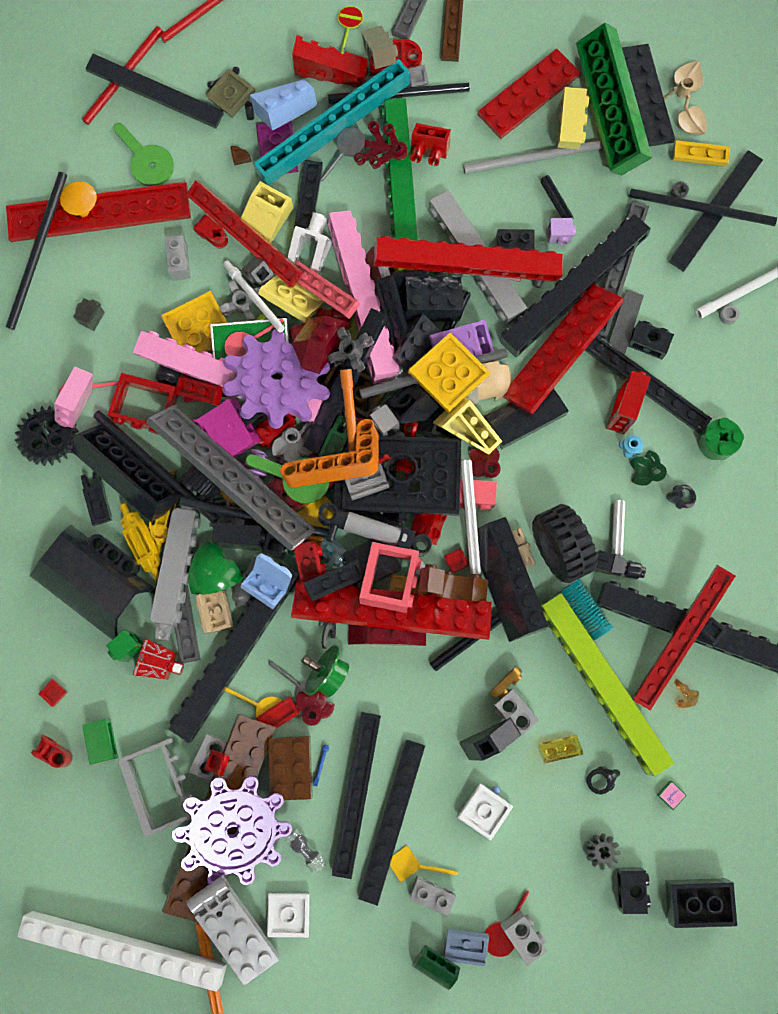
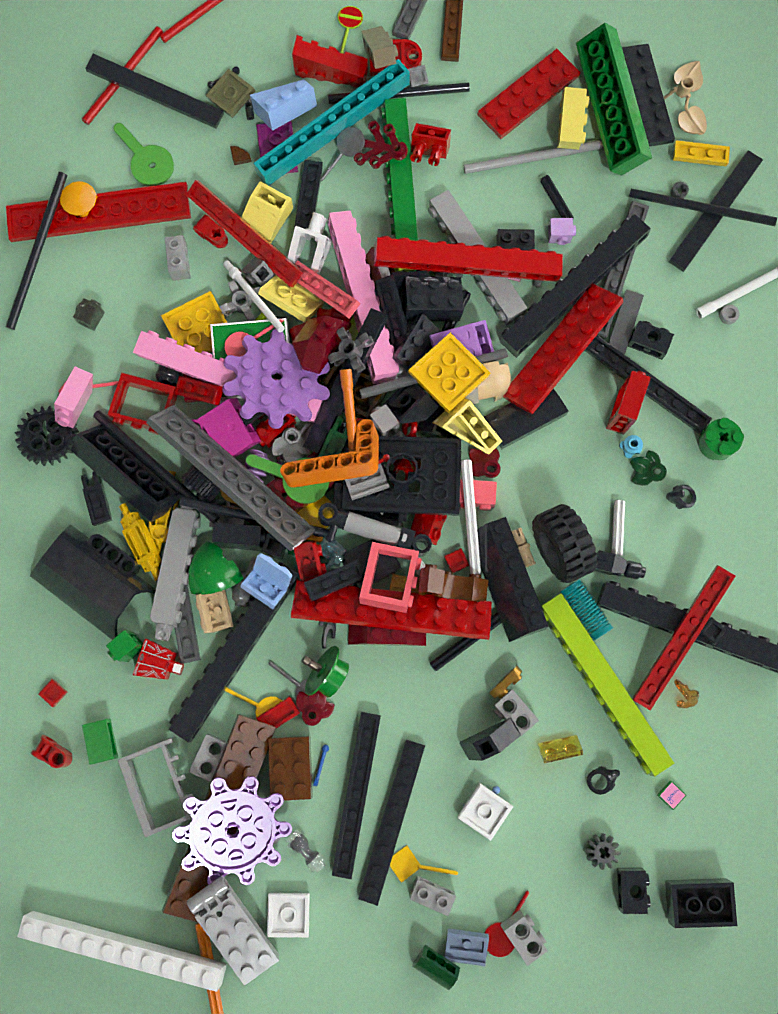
red tile [204,750,230,776] -> none

